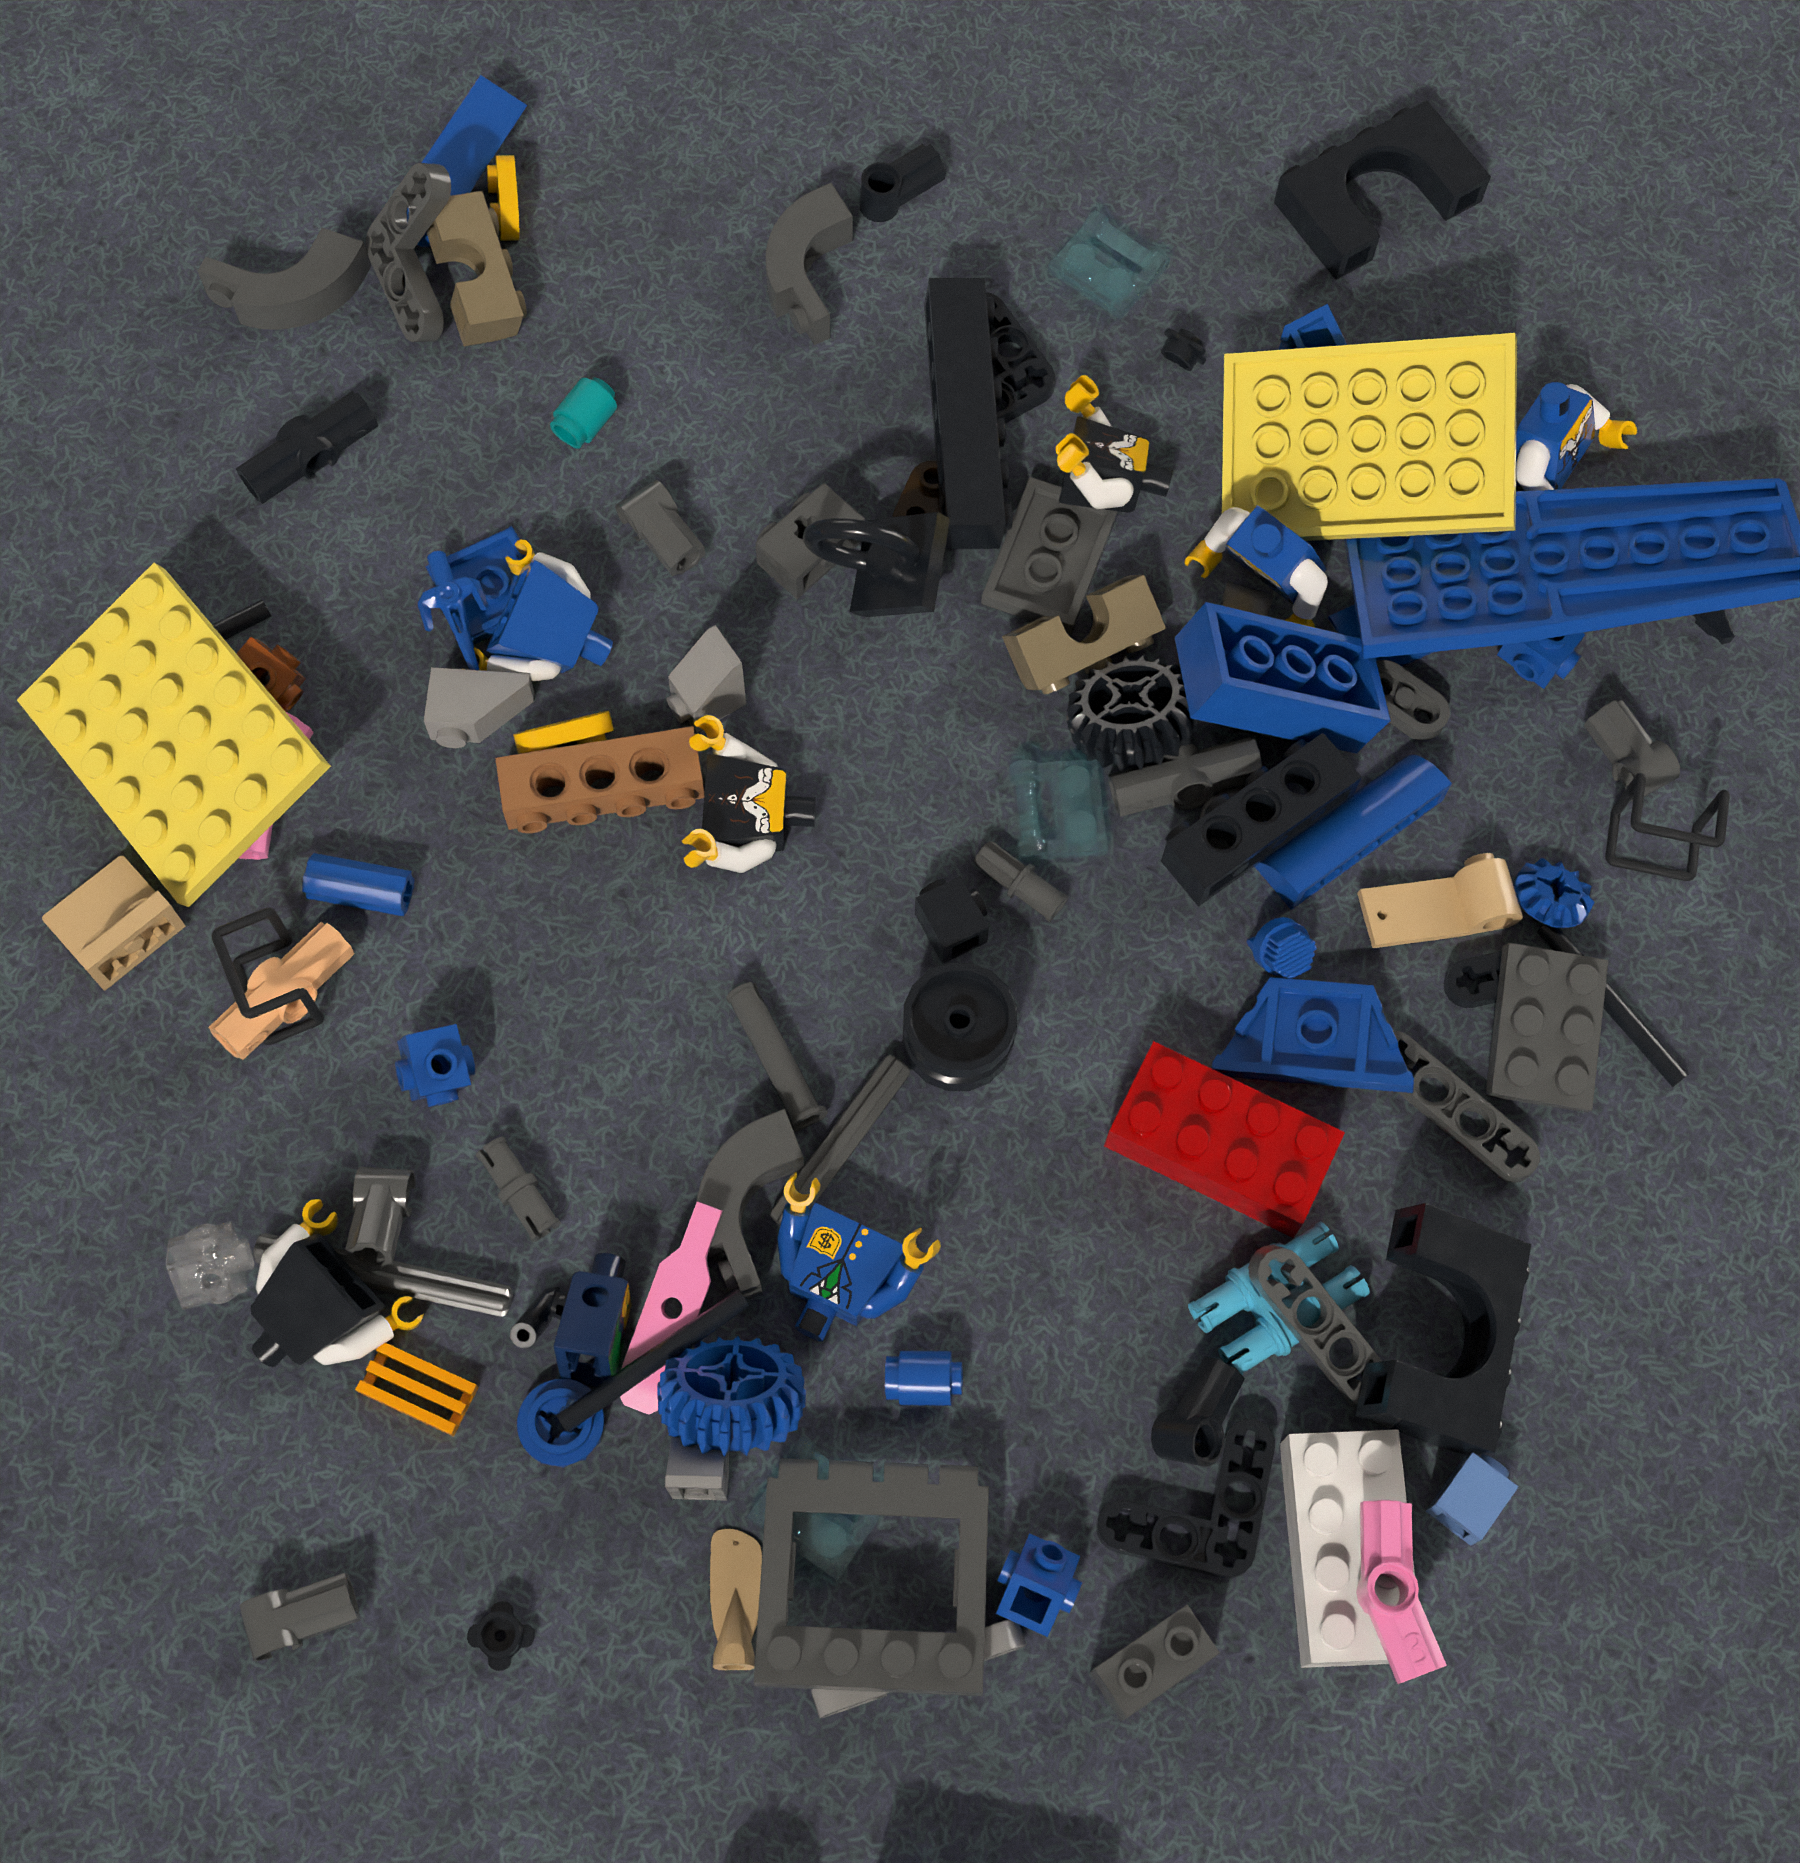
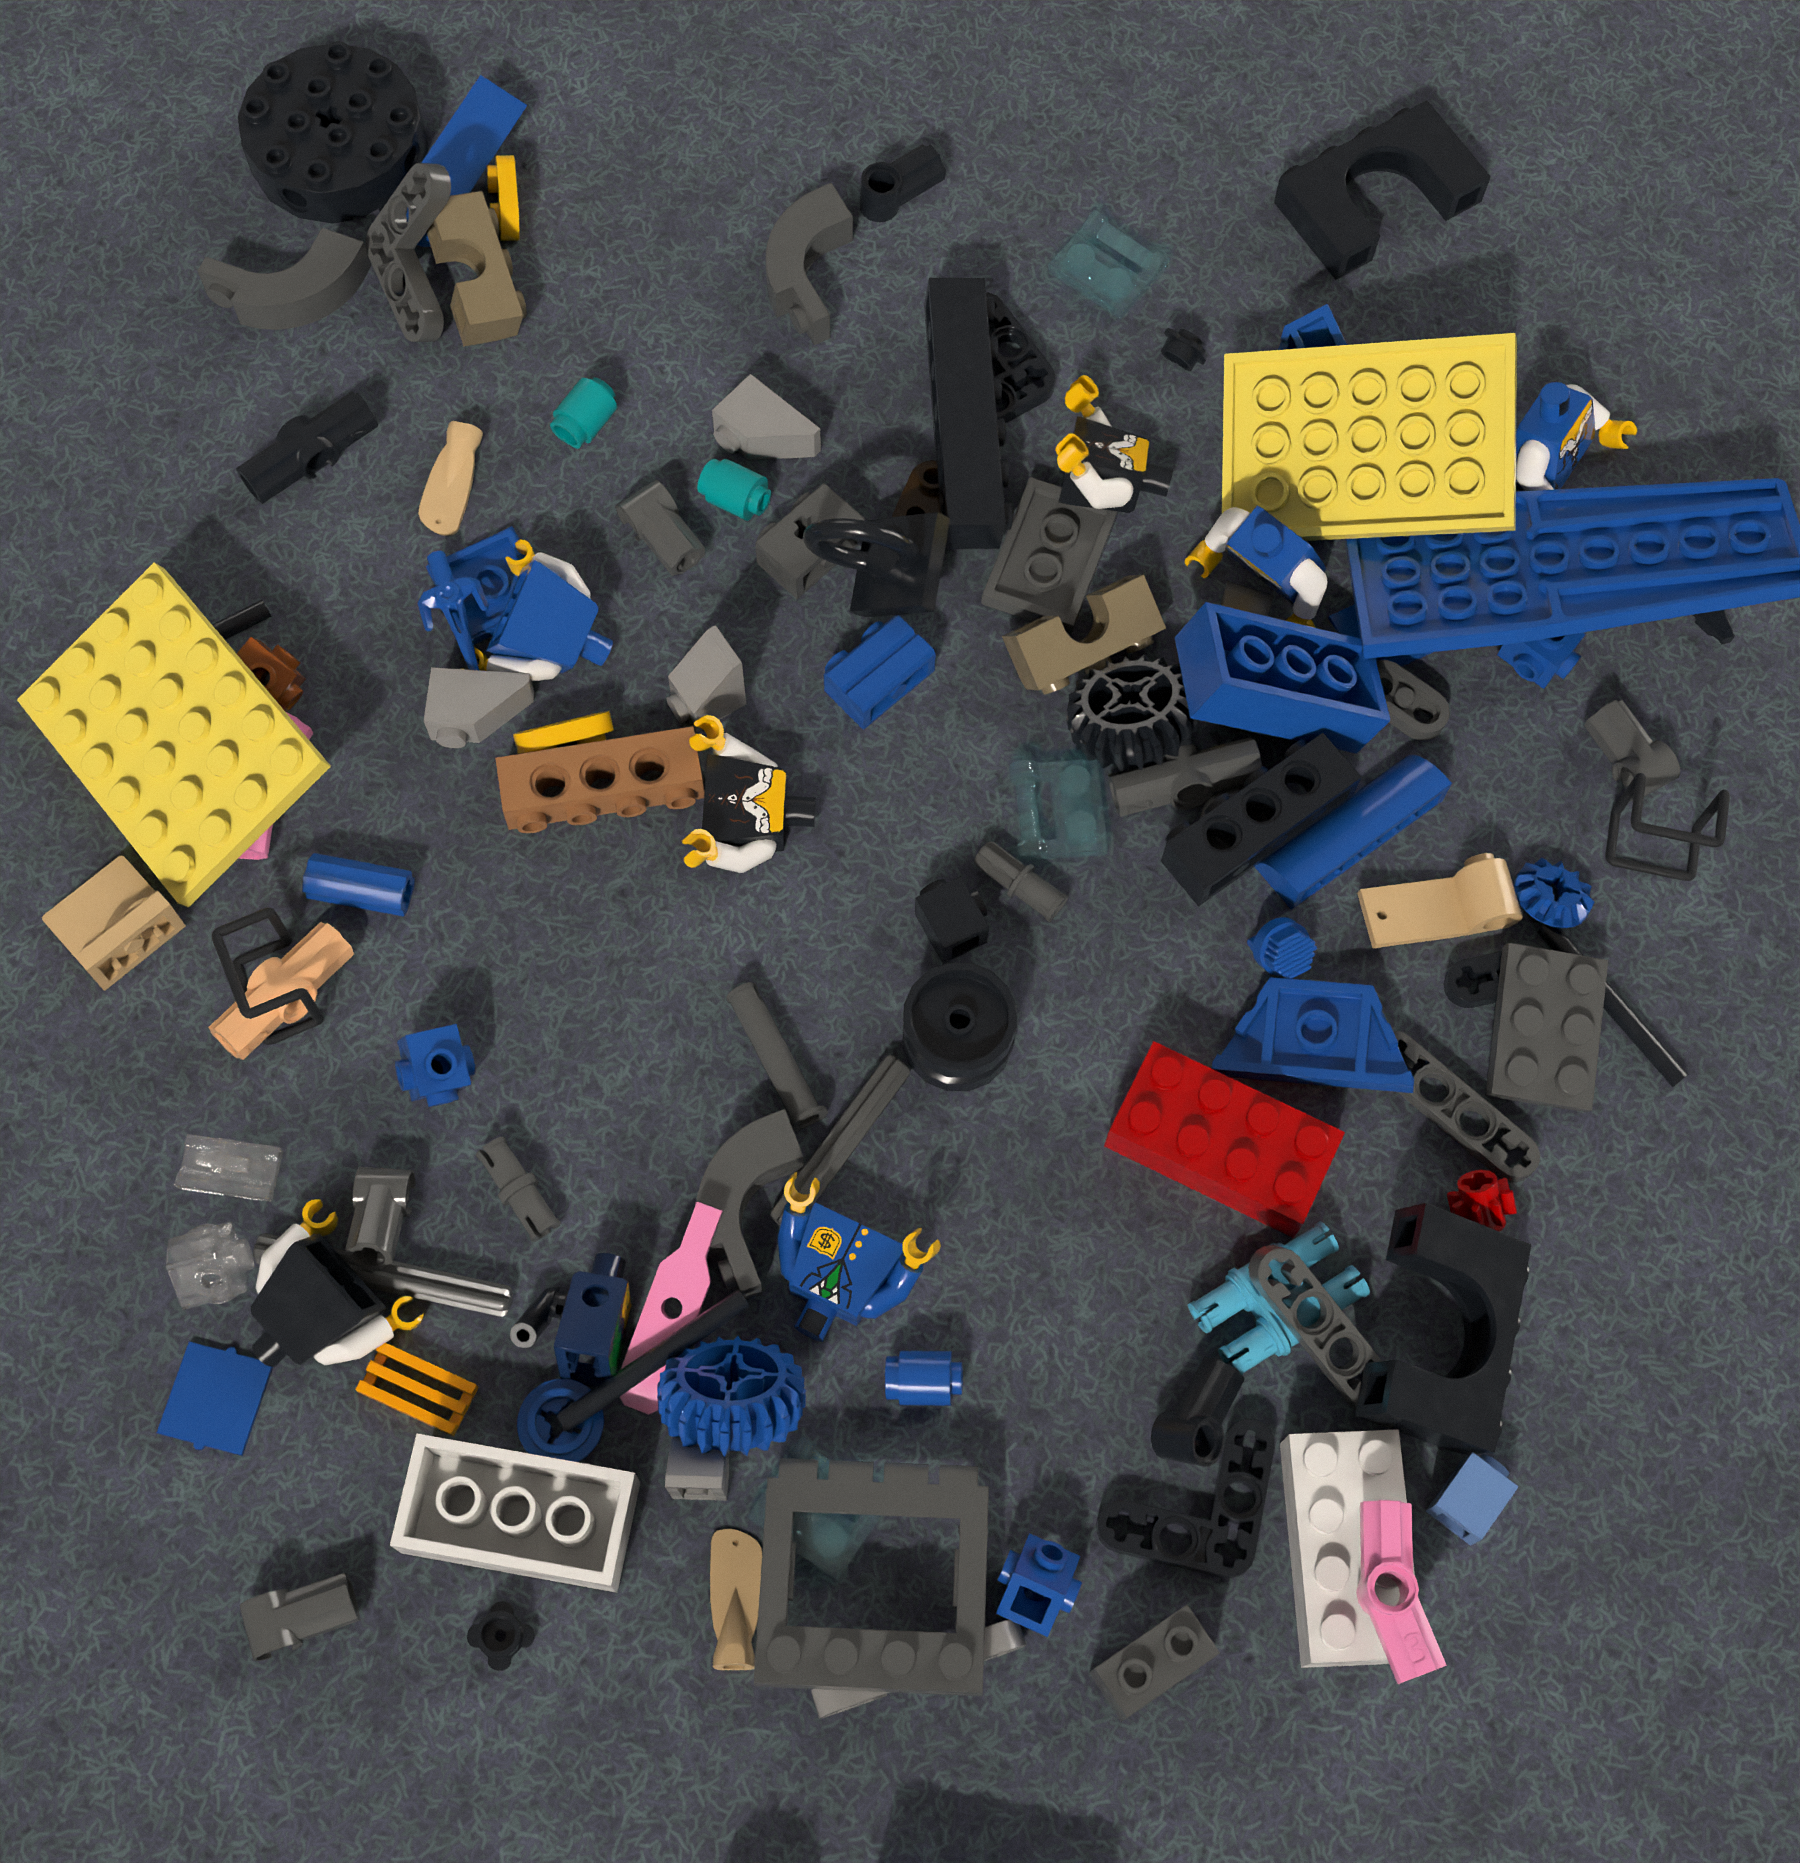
none -> blue piece [156,1342,273,1456]
none -> clear hips [174,1134,284,1202]
none -> black brick [238,41,428,224]
none -> white brick [390,1433,640,1593]
none -> tan piece [418,421,483,536]
none -> teal brick [697,458,771,521]
none -> light grey slope [712,374,821,460]
none -> blue brick [824,615,936,730]
none -> red gear [1447,1170,1517,1232]

